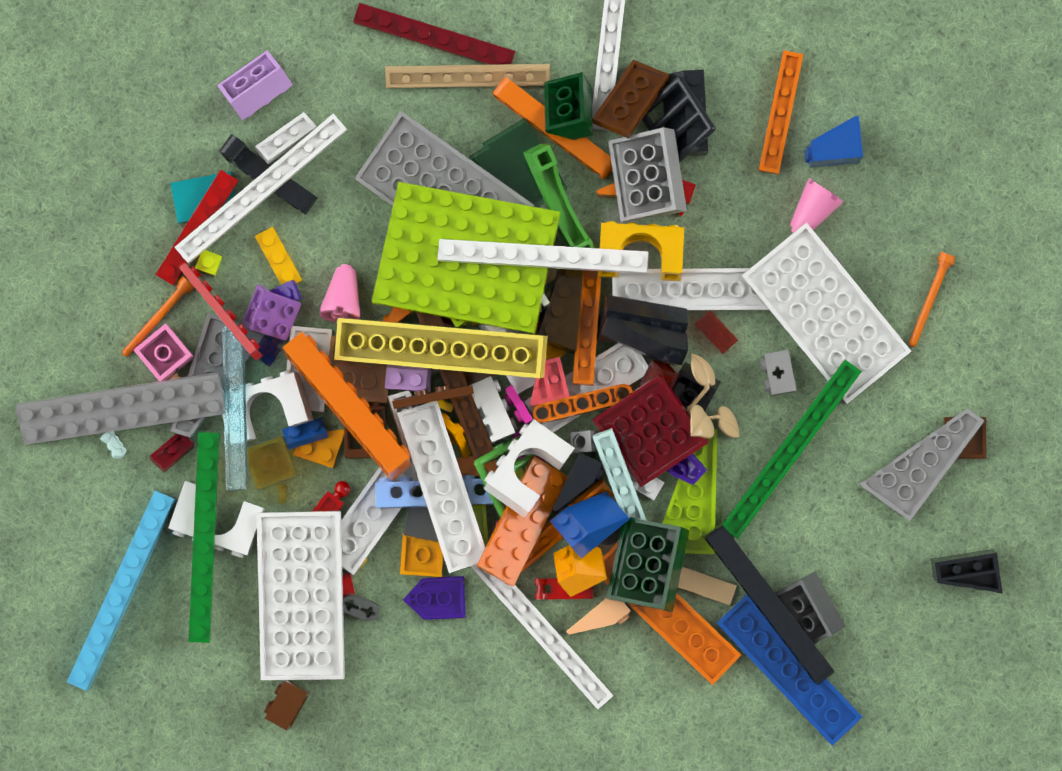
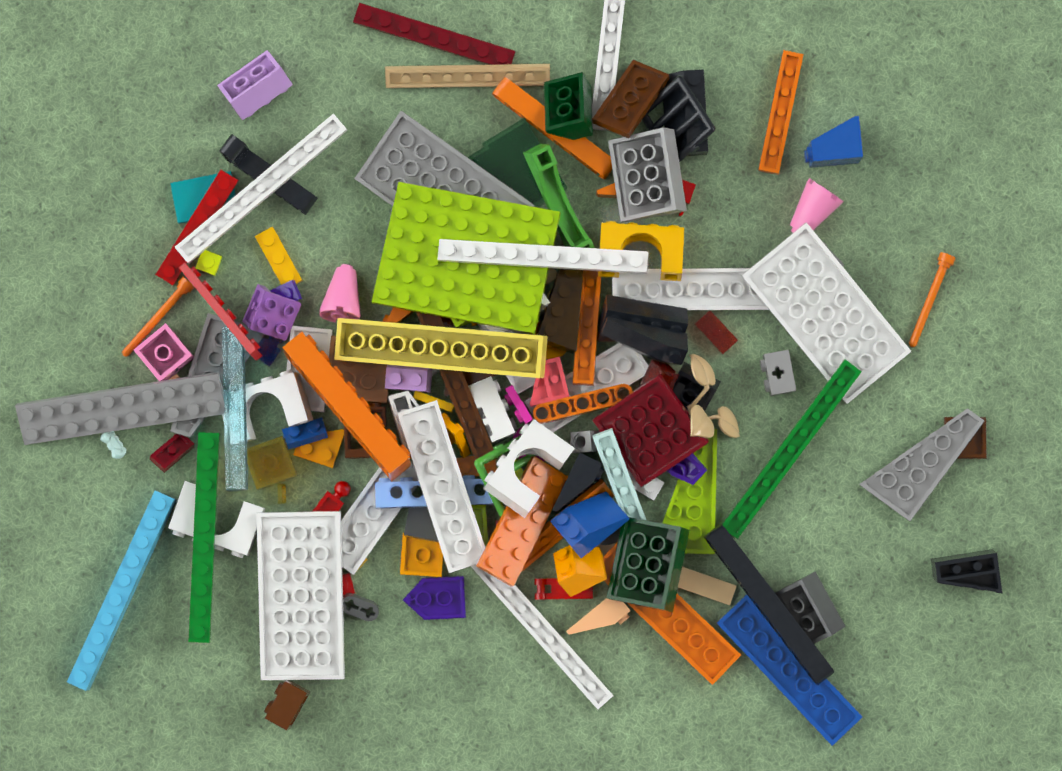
white plate [255,112,317,164] -> none
reddish brown wing [392,385,474,409] -> none

